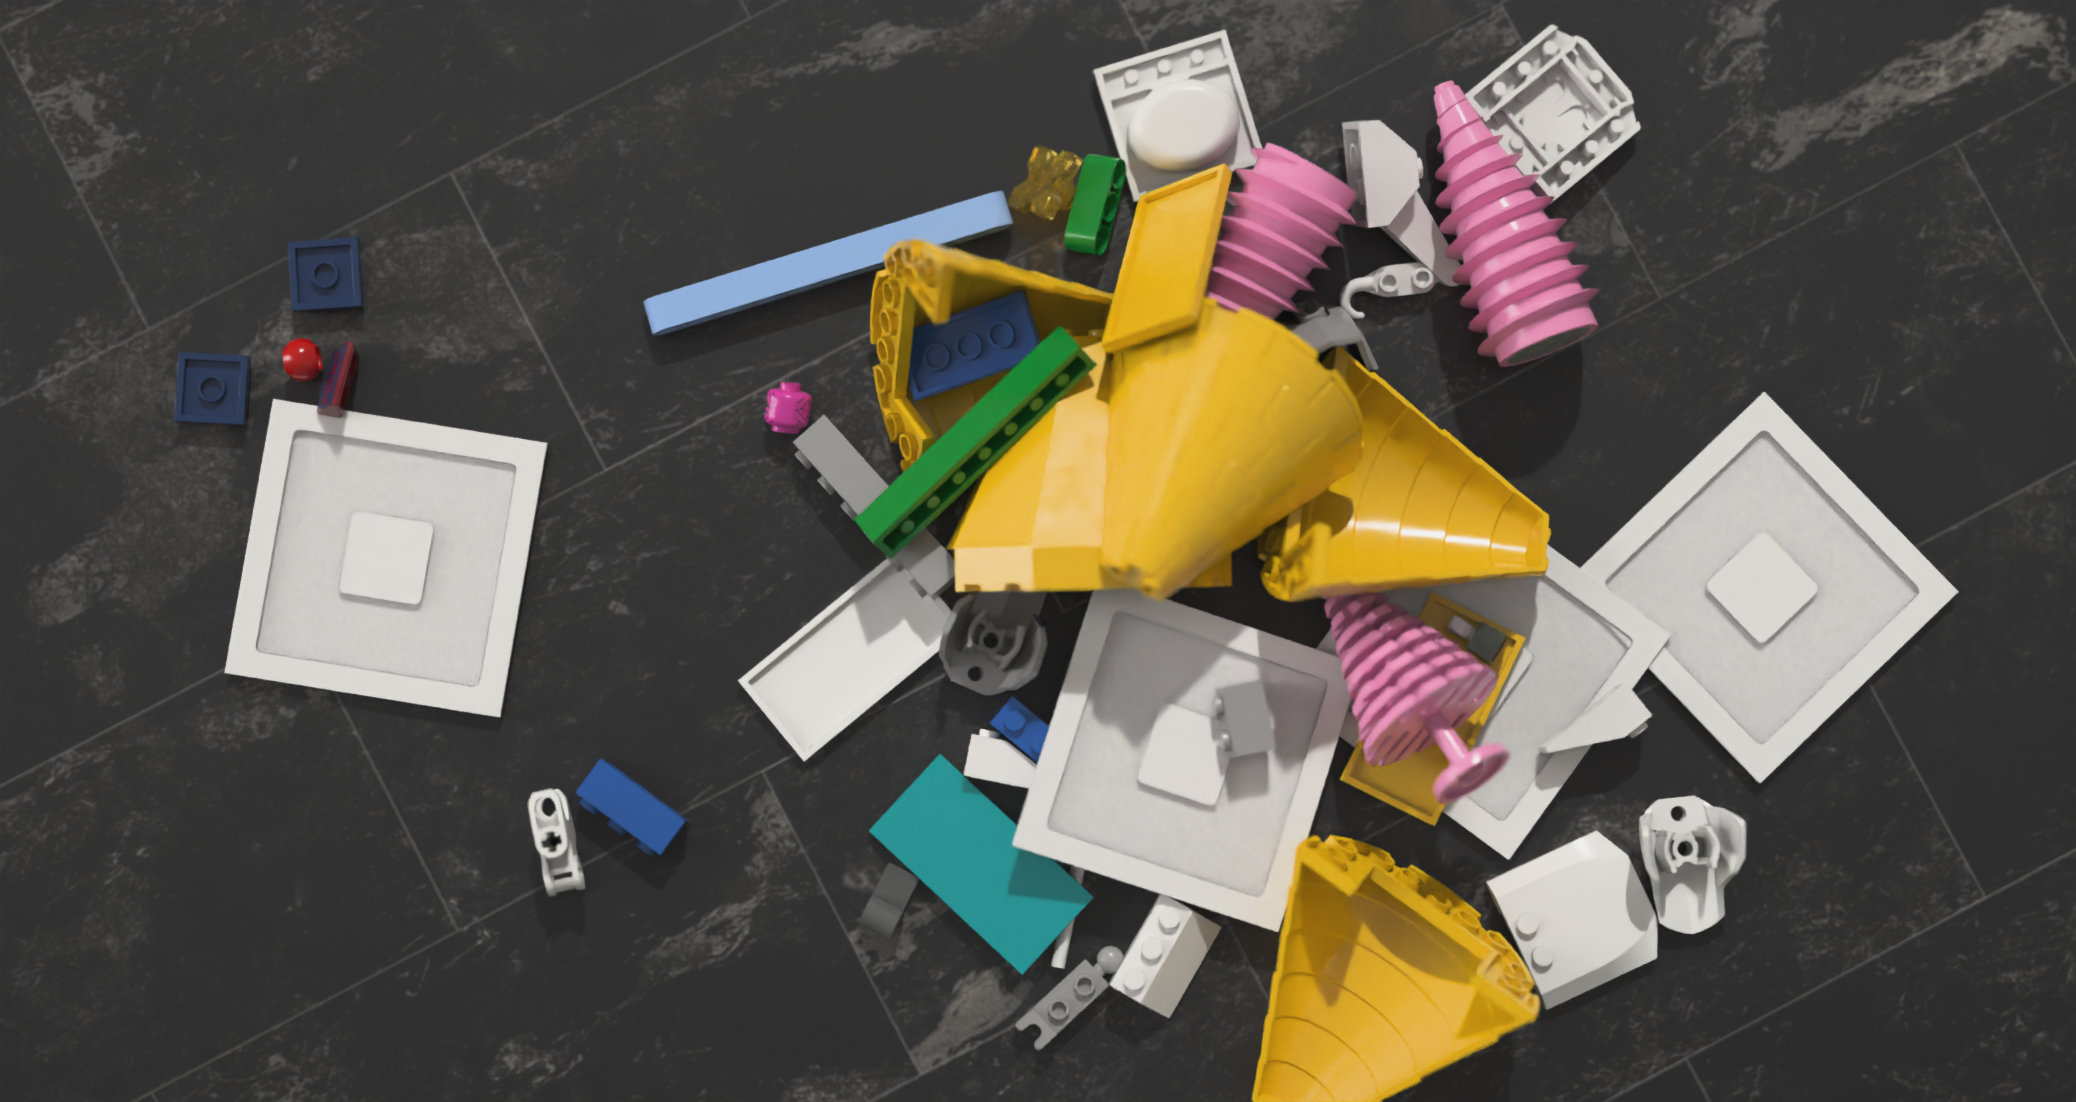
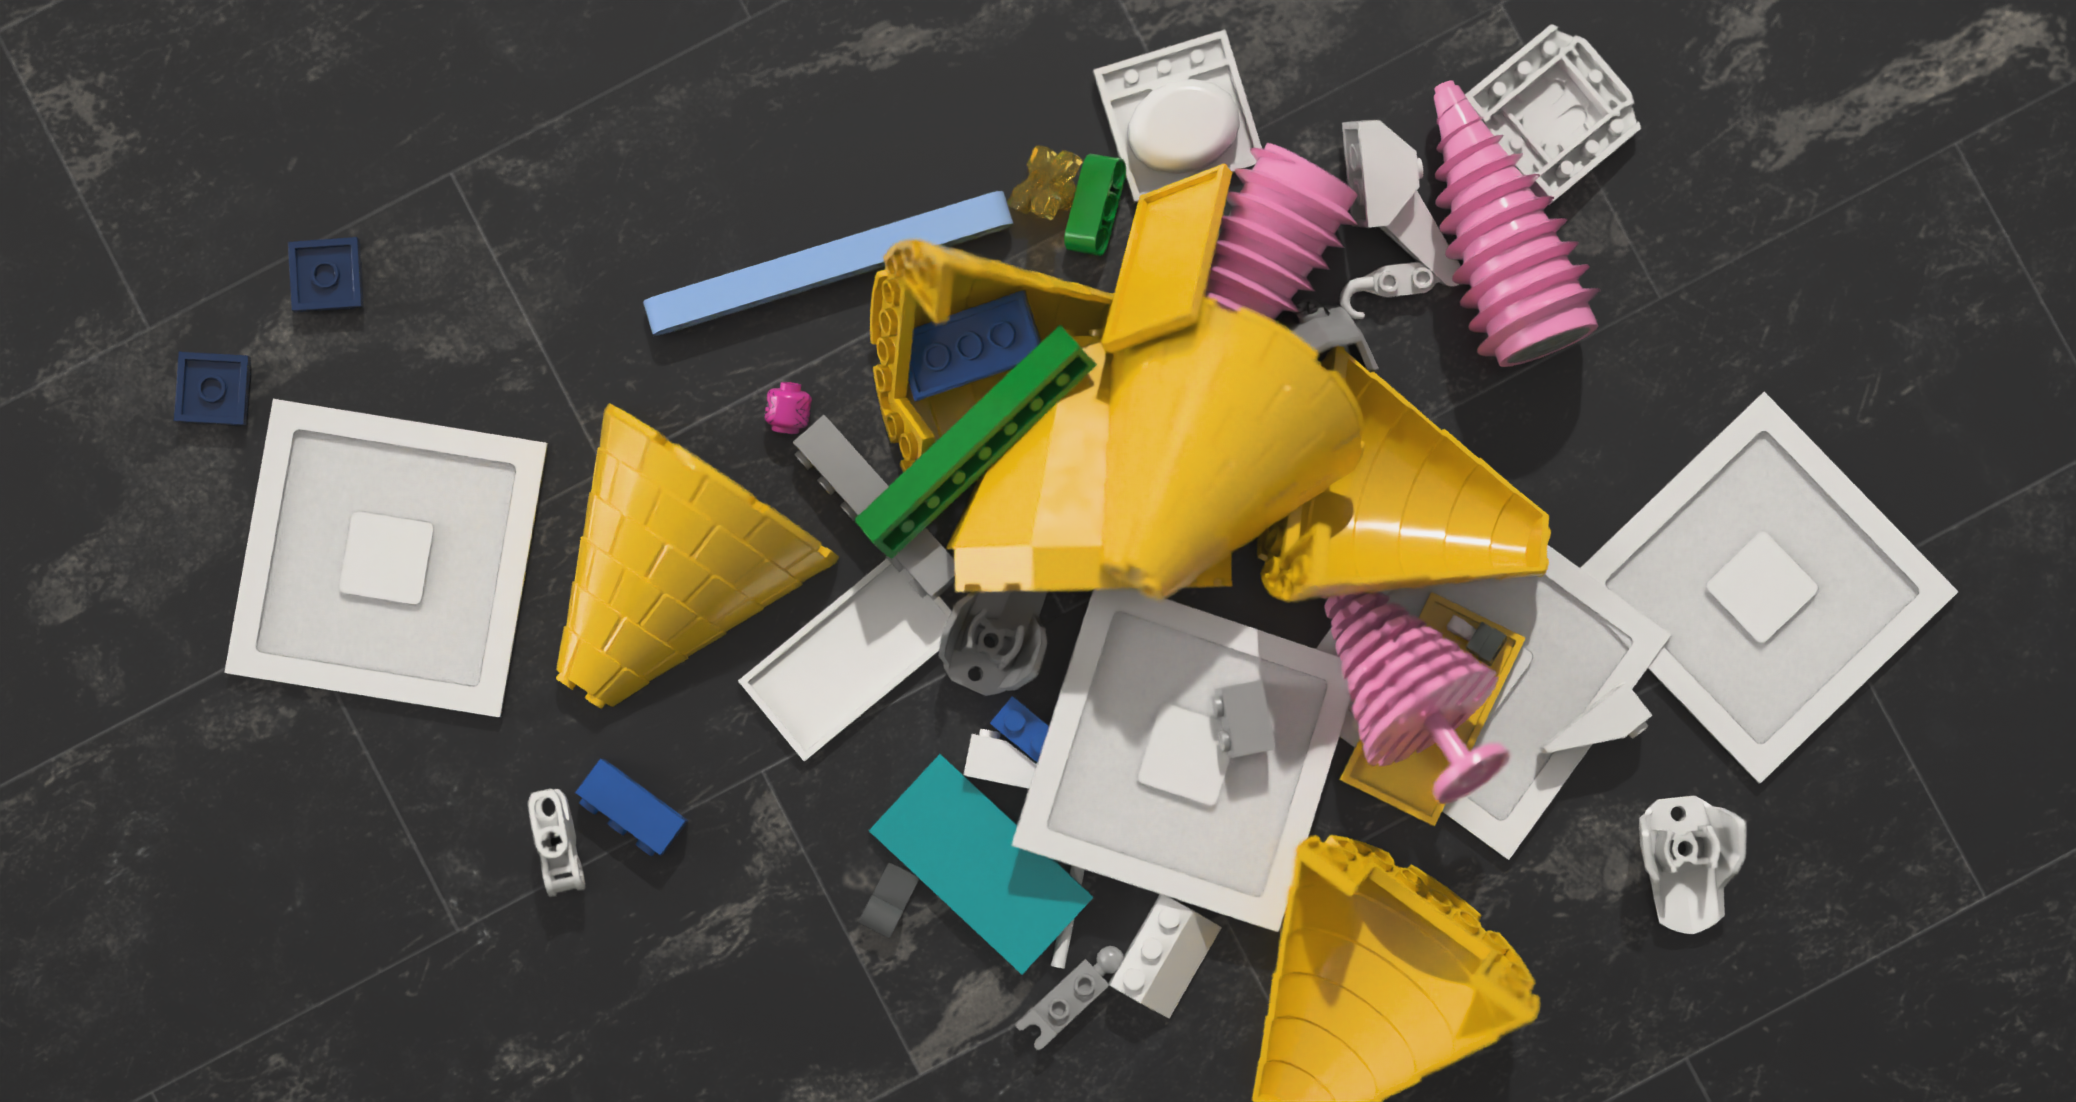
red piece [282,338,322,382] -> none
dark red slope [317,342,359,418] -> none
white wedge [1485,831,1658,1010] -> none
none -> yellow cone [556,403,839,709]

